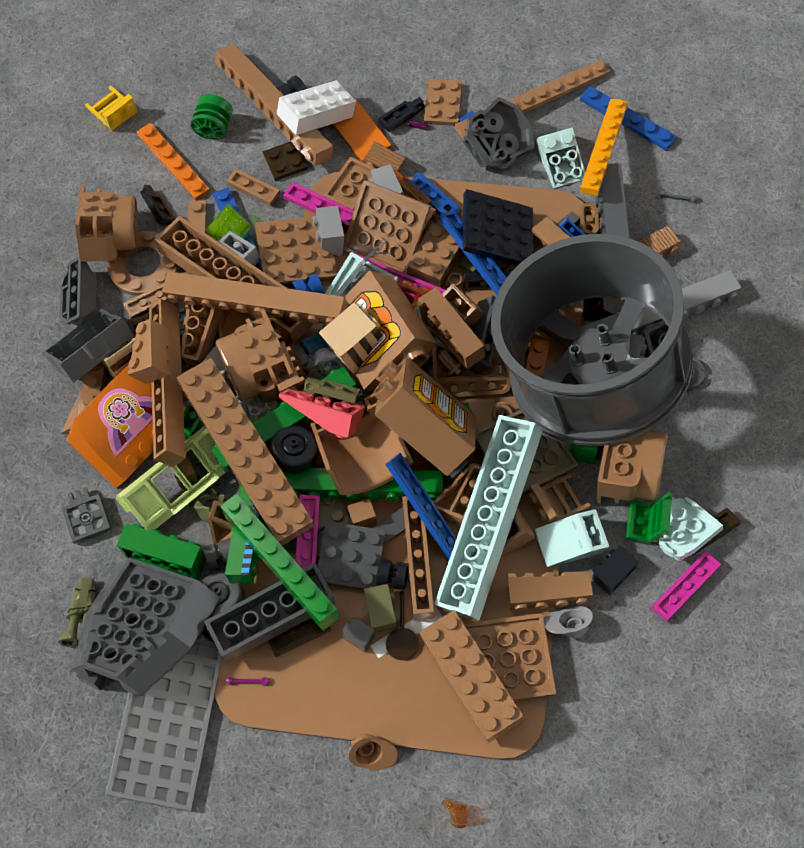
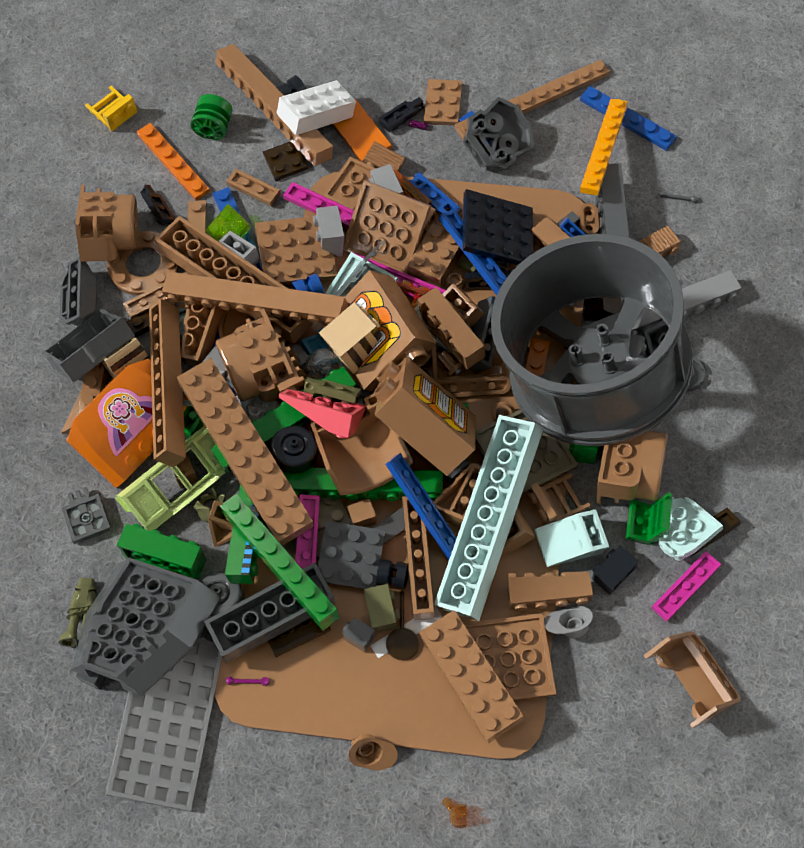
medium nougat wedge [127,319,170,384] -> none
dark grey wheel [203,538,231,571] -> none
light aqua slope [535,127,585,188] -> none
none -> medium nougat windscreen [644,631,740,728]

